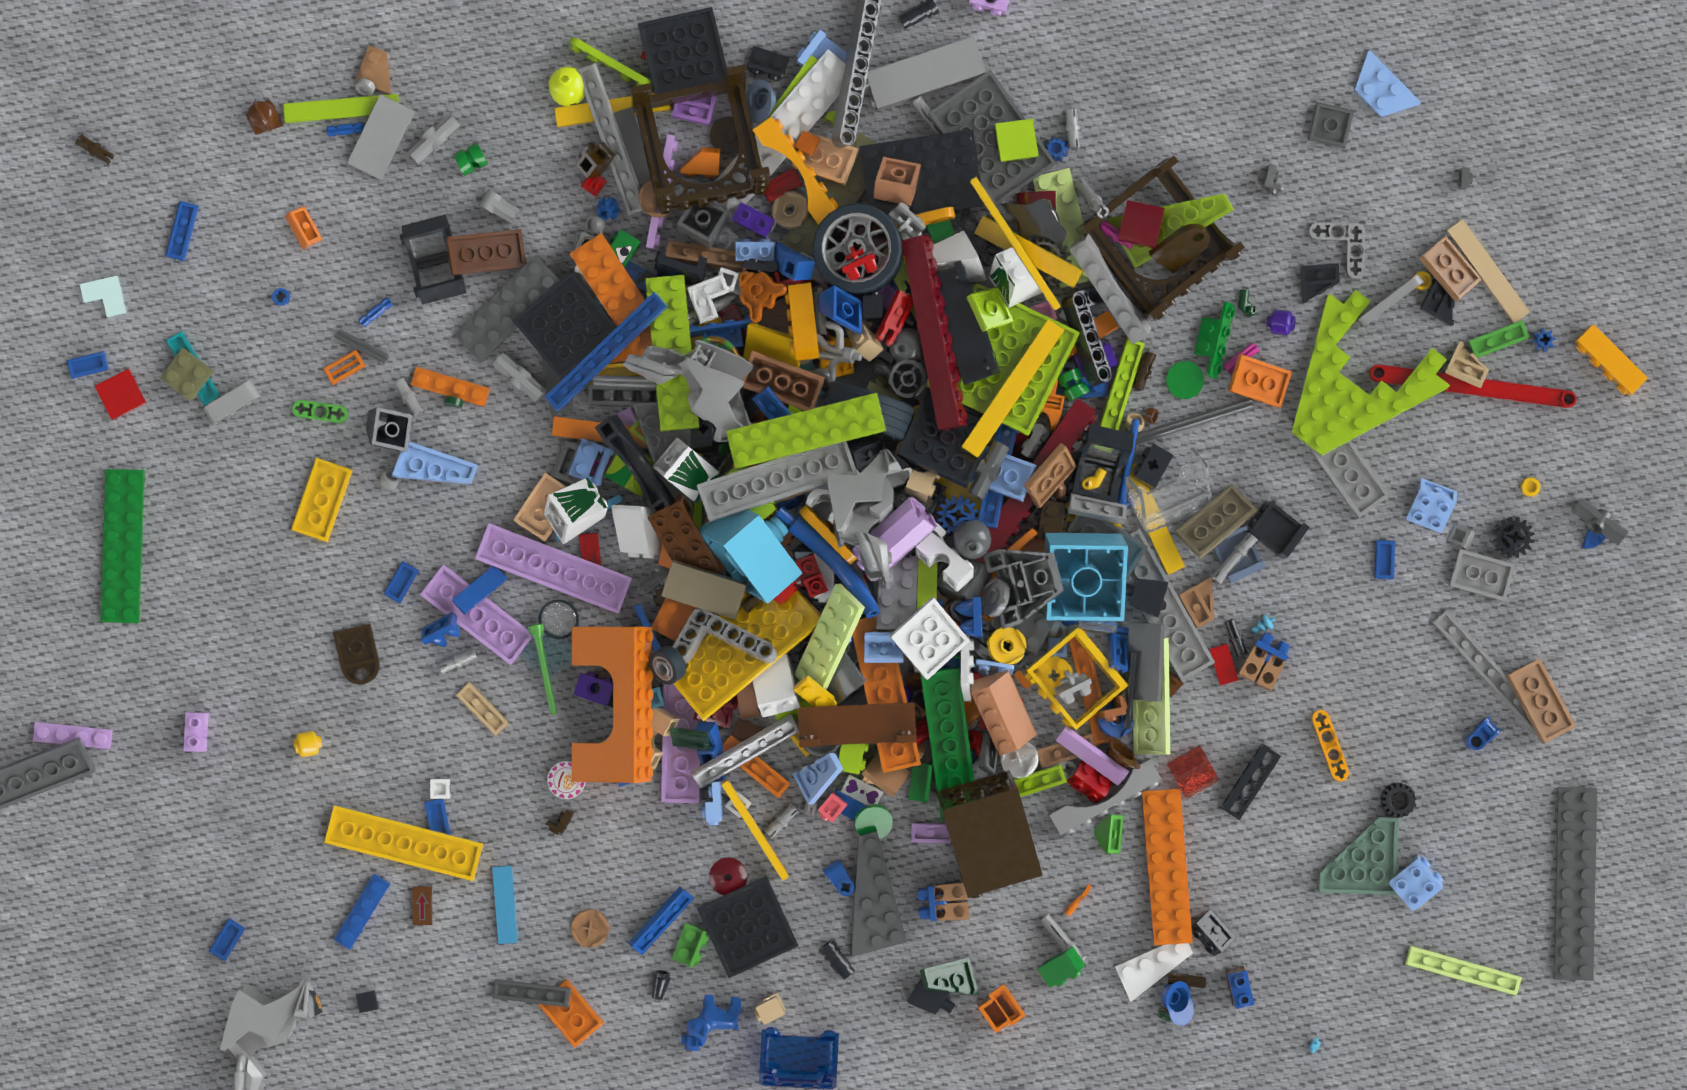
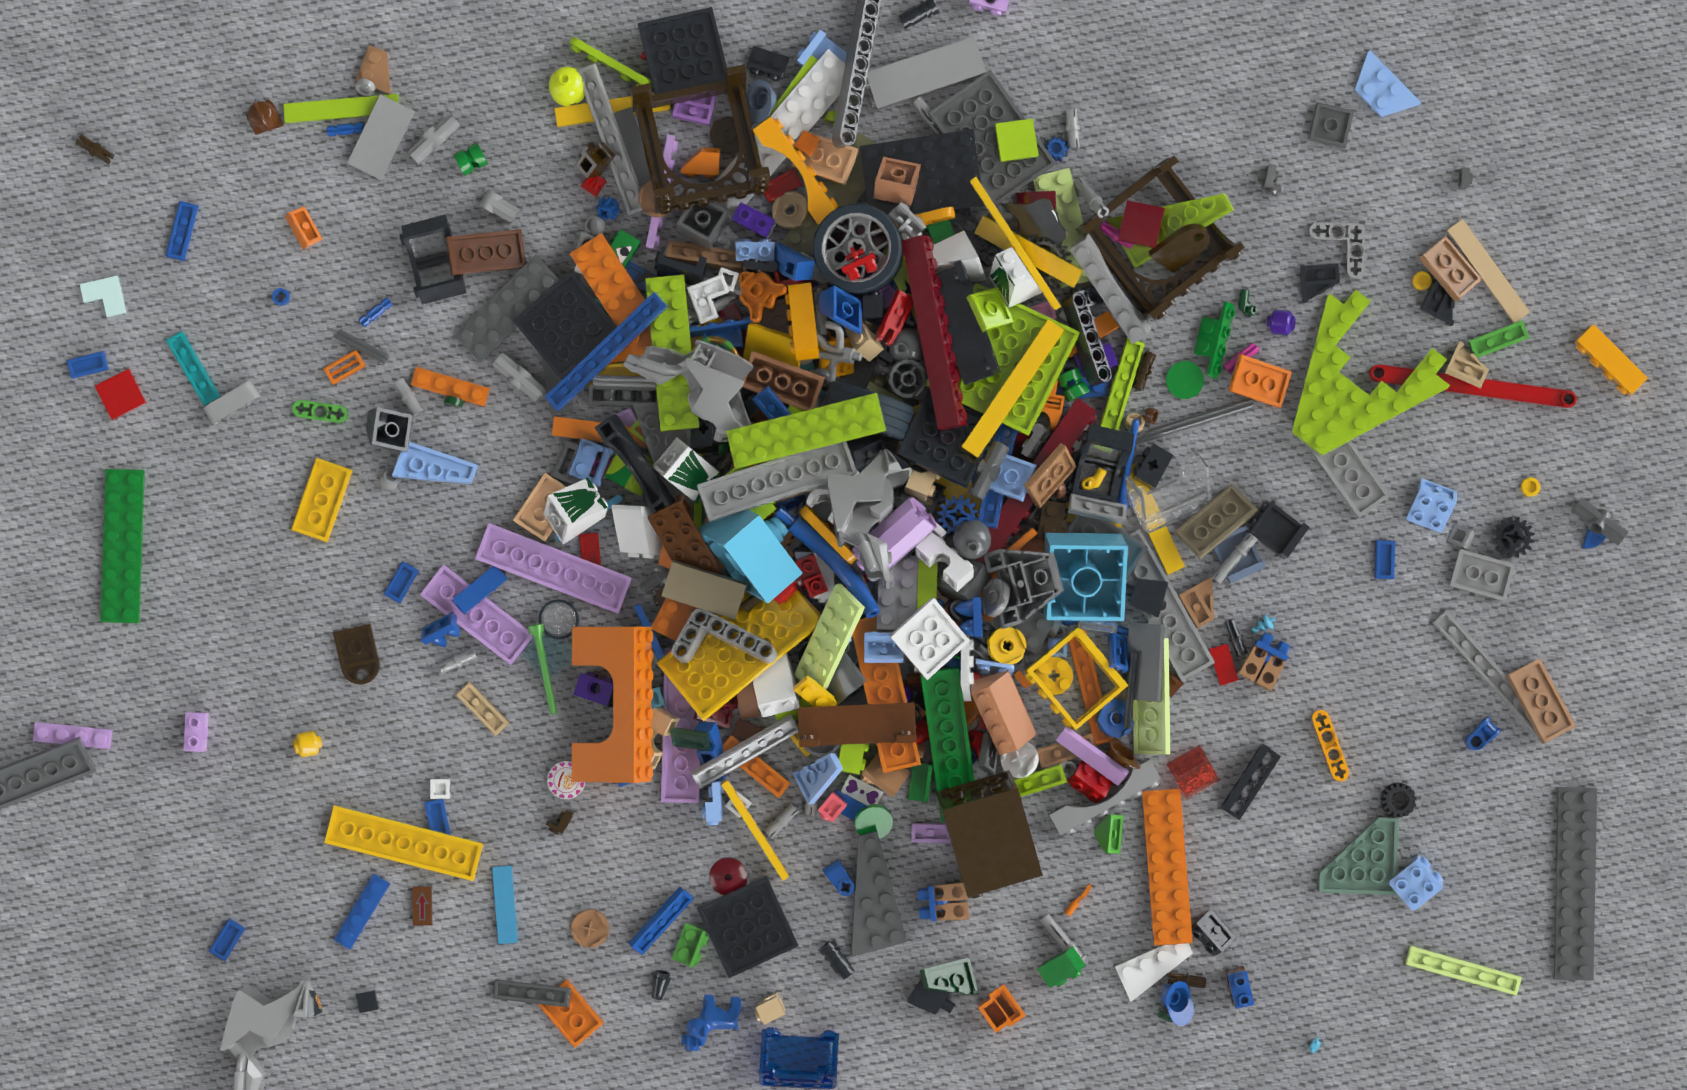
olive plate [160,348,214,402] -> none
black wheel [649,646,686,685] -> none
light grey hips [1053,670,1092,705] -> none
dark orange bracket [1097,695,1127,722] -> none
light grey beam [1358,274,1424,327] -> none
blue gear [1531,328,1556,352] -> none

